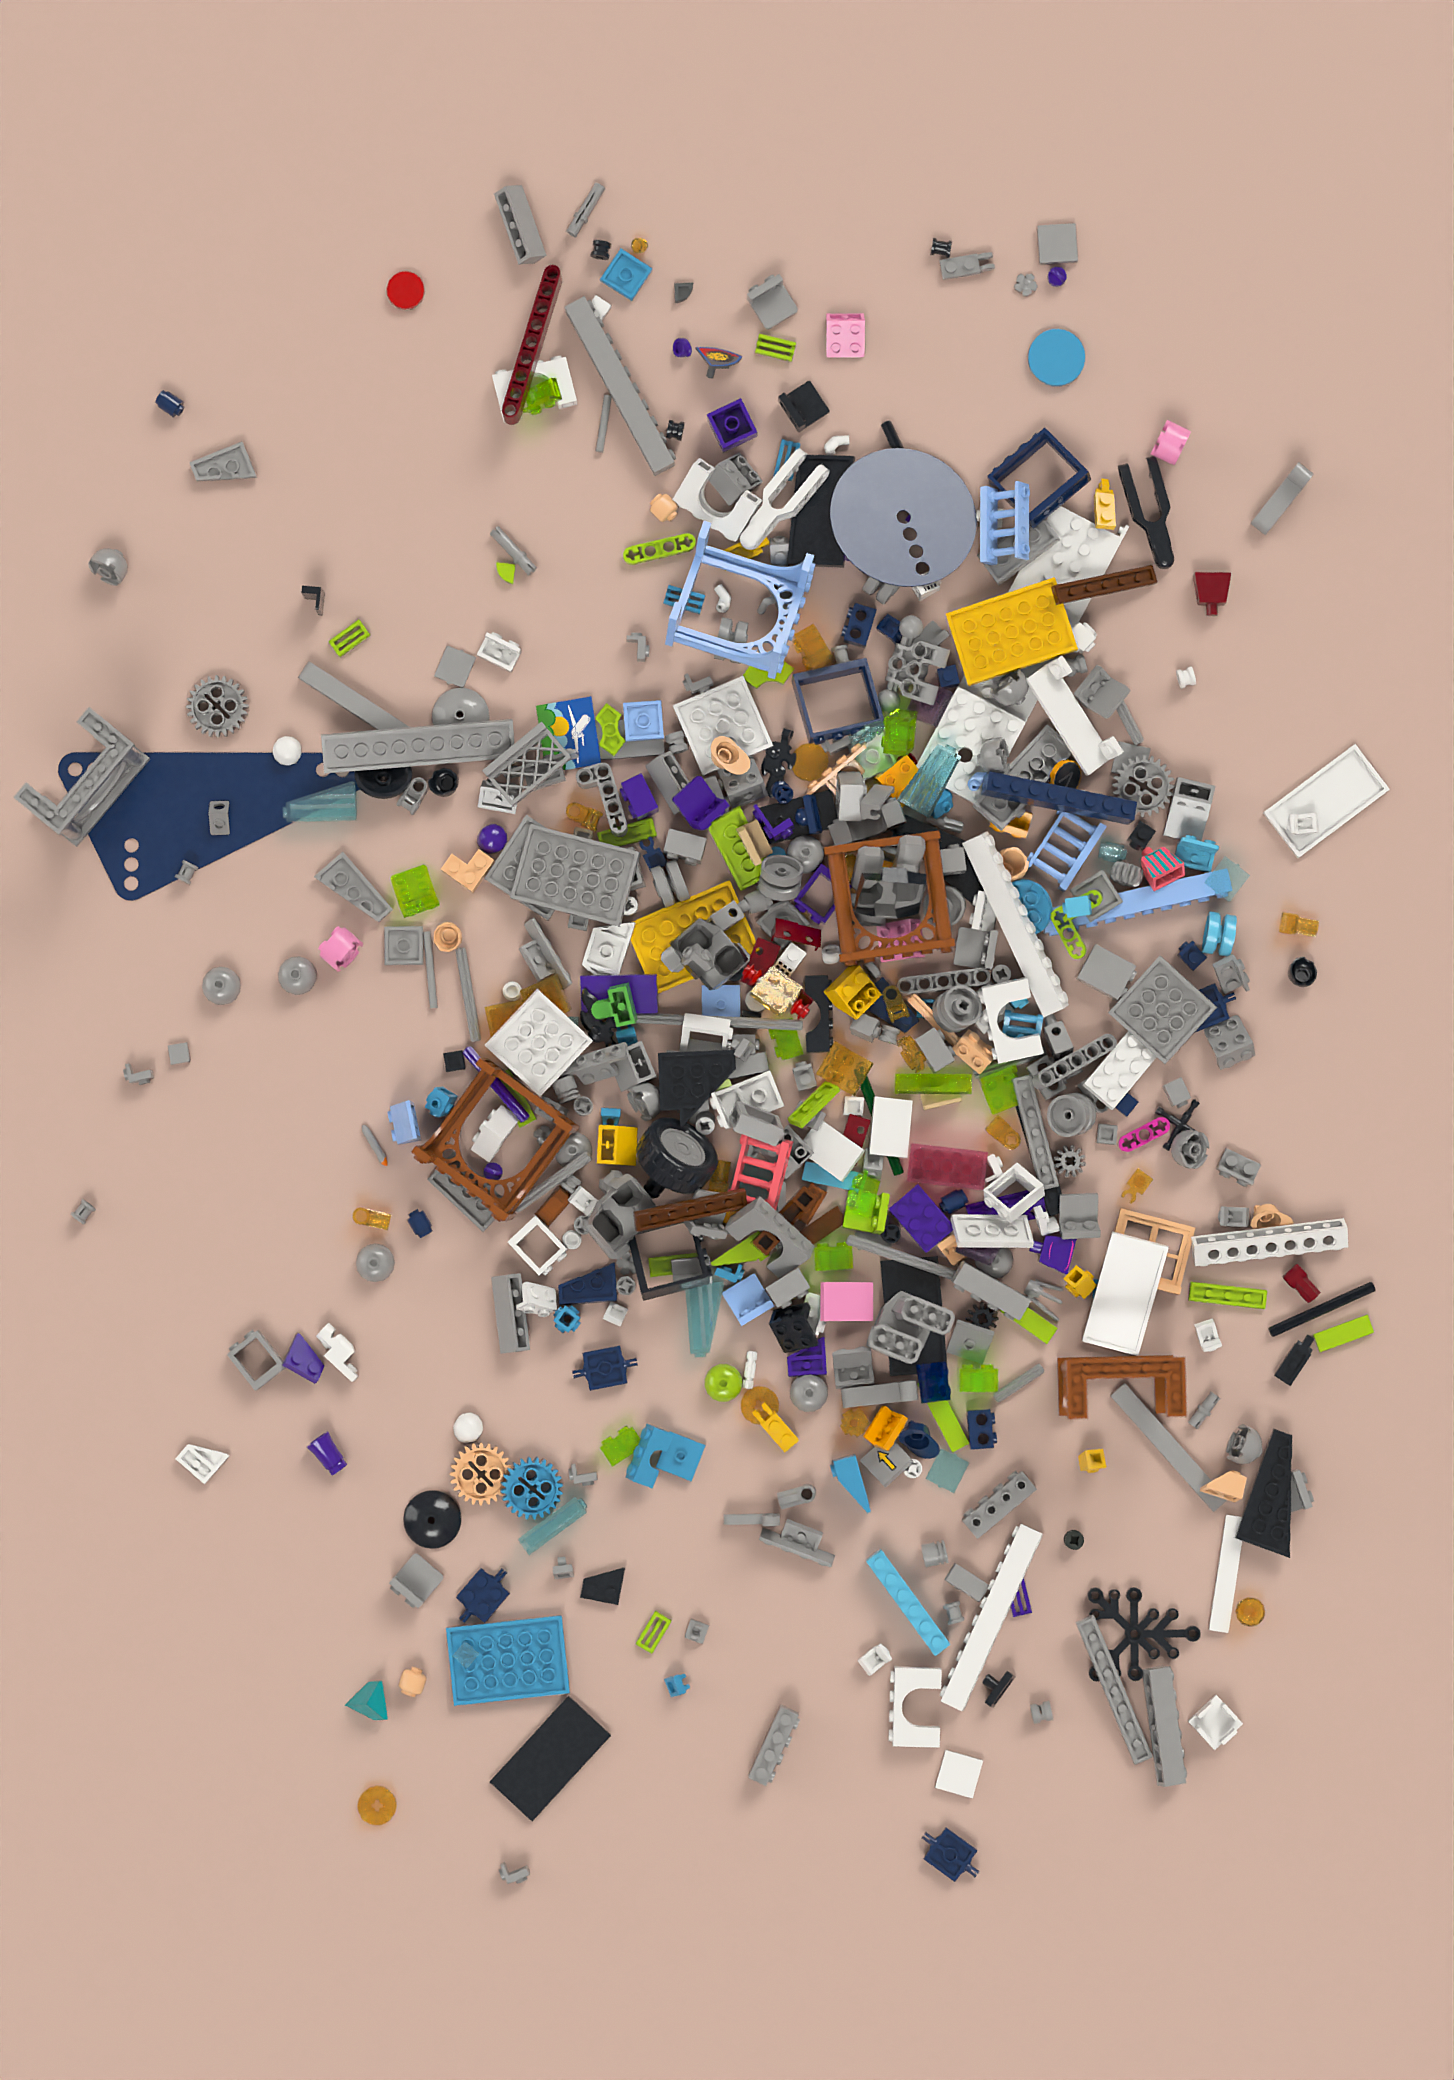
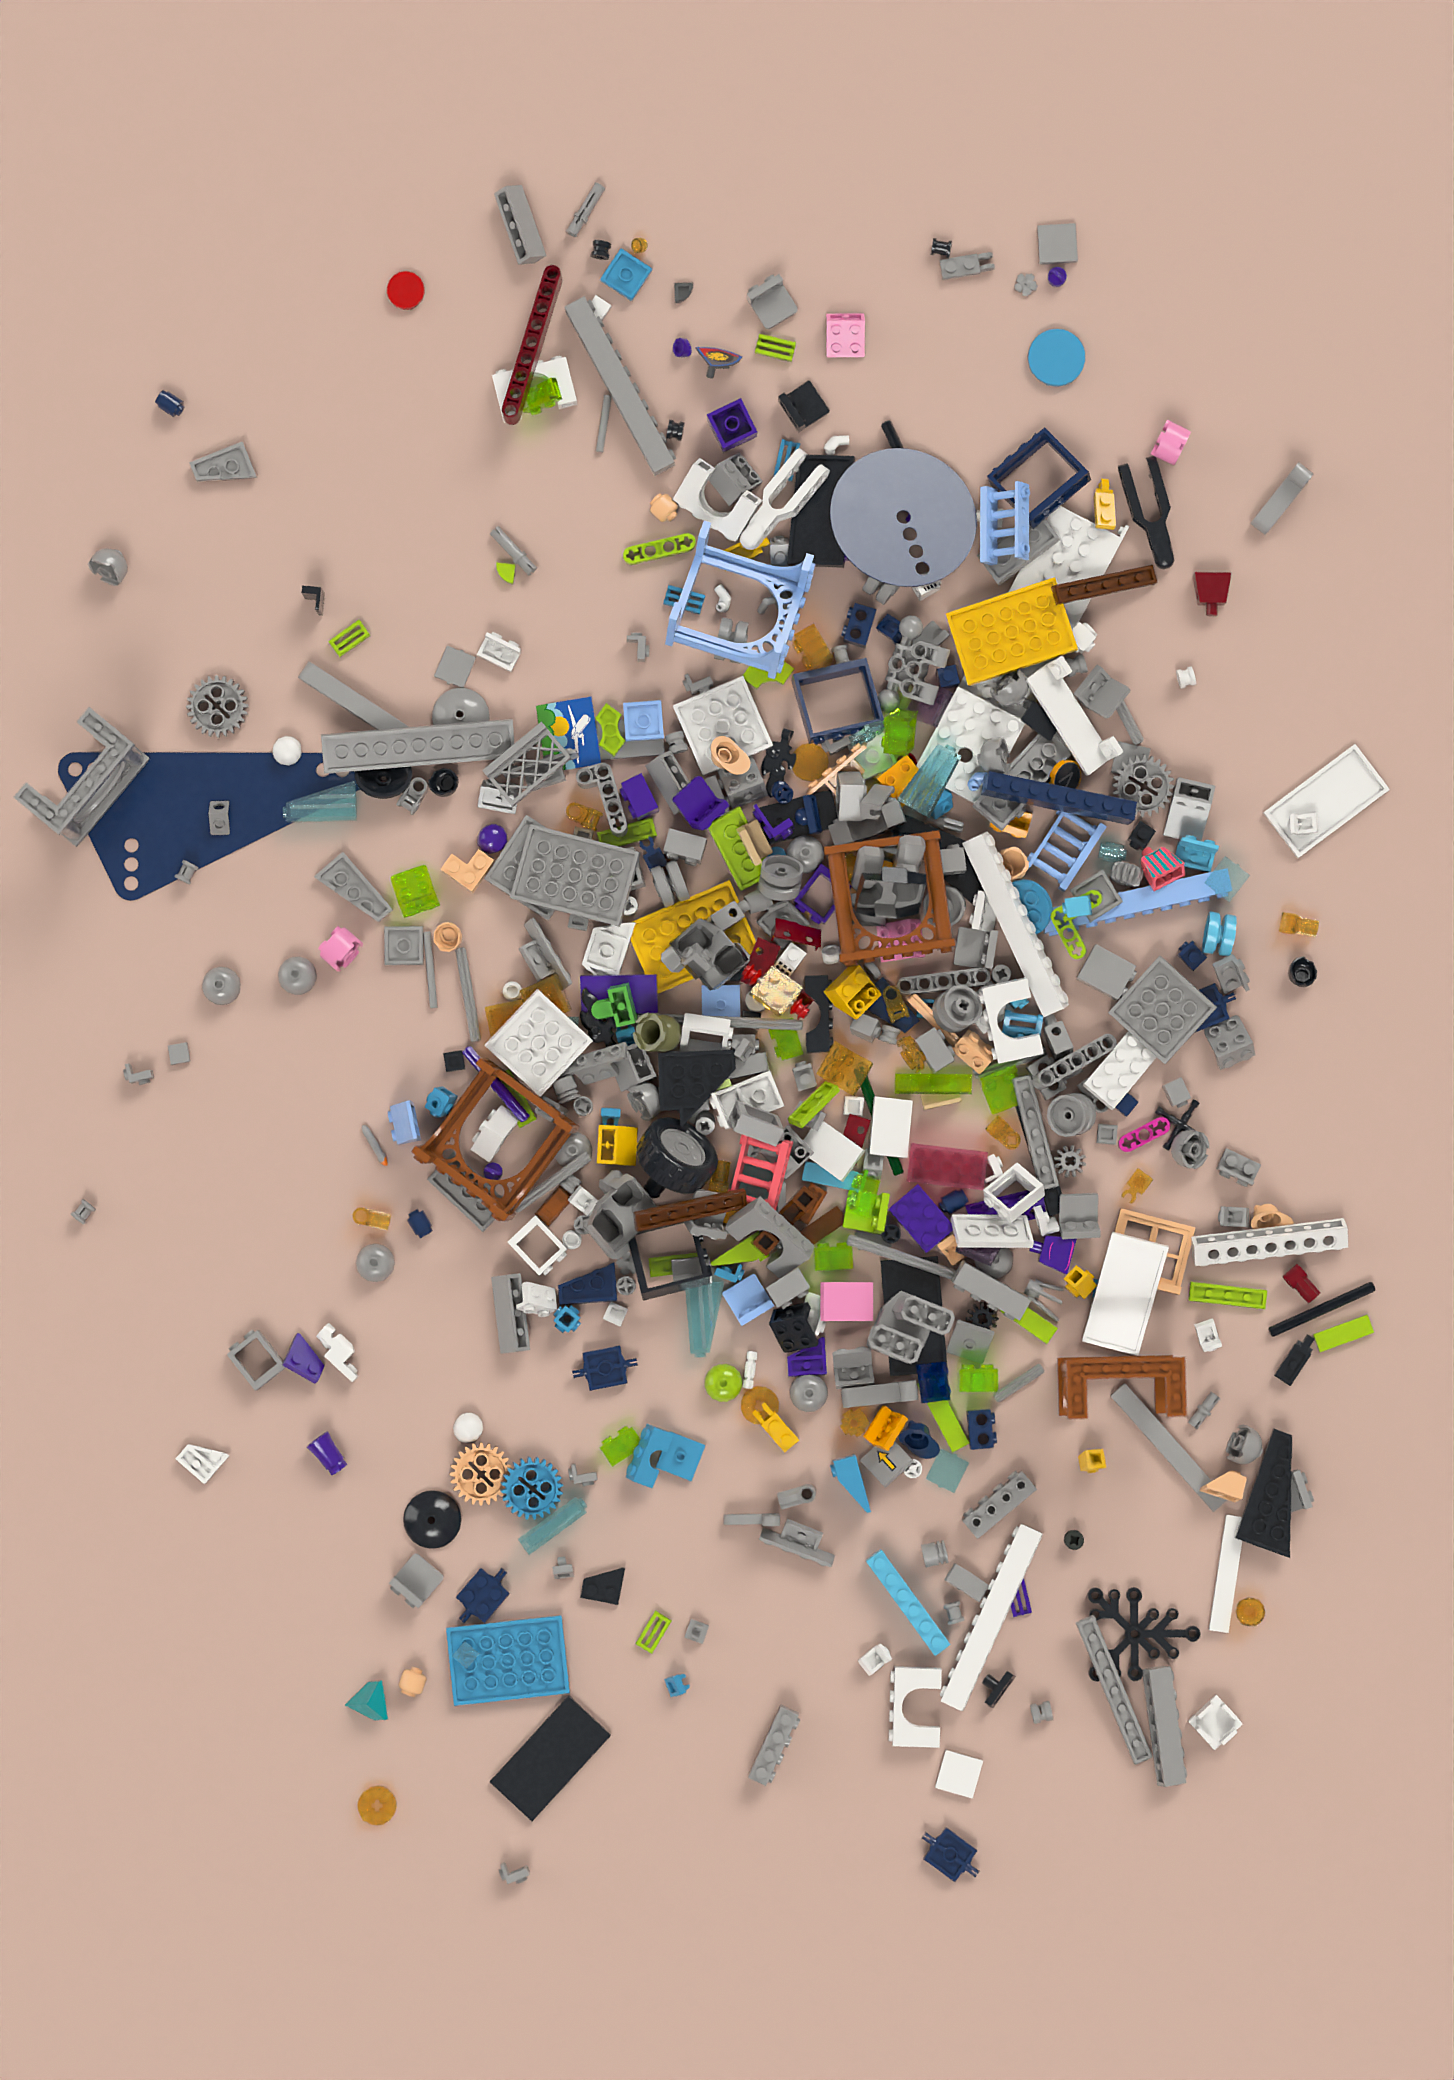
light grey plant [534,1125,553,1145] -> none
none -> olive tile [633,1013,682,1052]
none -> black panel [1021,700,1057,741]

